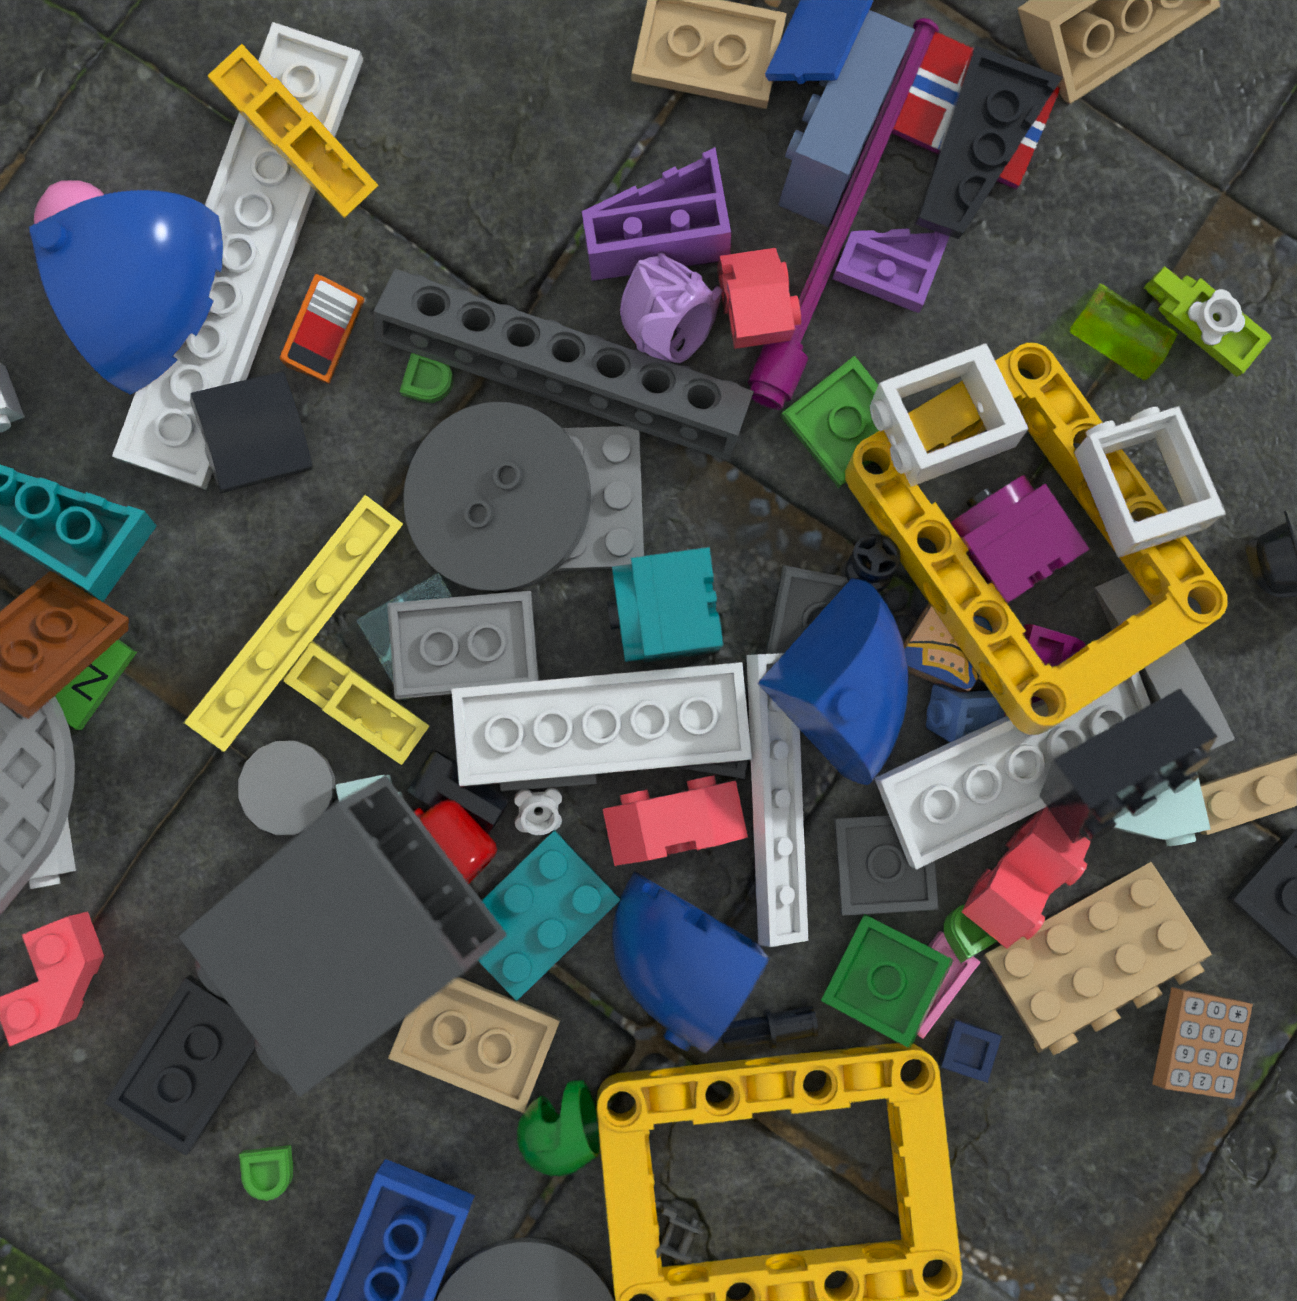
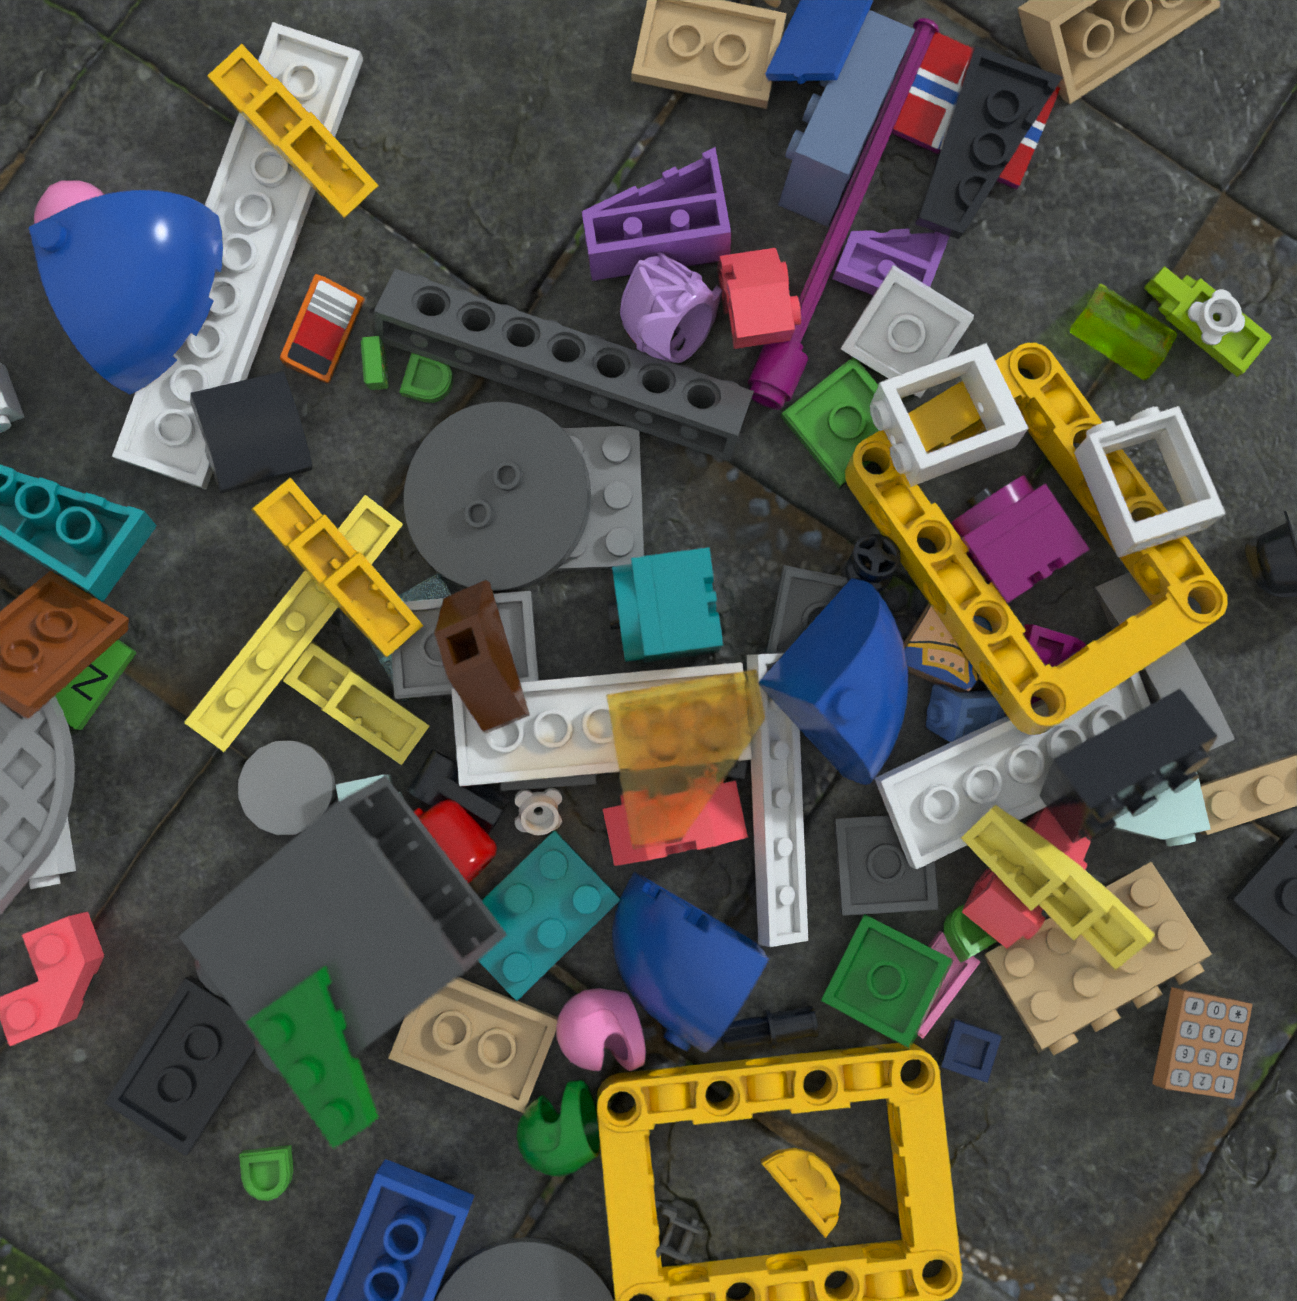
none -> green wing [246,965,378,1149]
none -> yellow slope [251,478,424,657]
none -> bright green tile [361,336,389,390]
none -> reddish brown slope [434,580,530,733]
none -> bright pink helmet [556,988,645,1071]
none -> clear yellow brick [607,669,766,850]
none -> yellow tile [760,1148,841,1238]
none -> white plate [841,265,974,398]
none -> light yellow slope [961,805,1155,970]

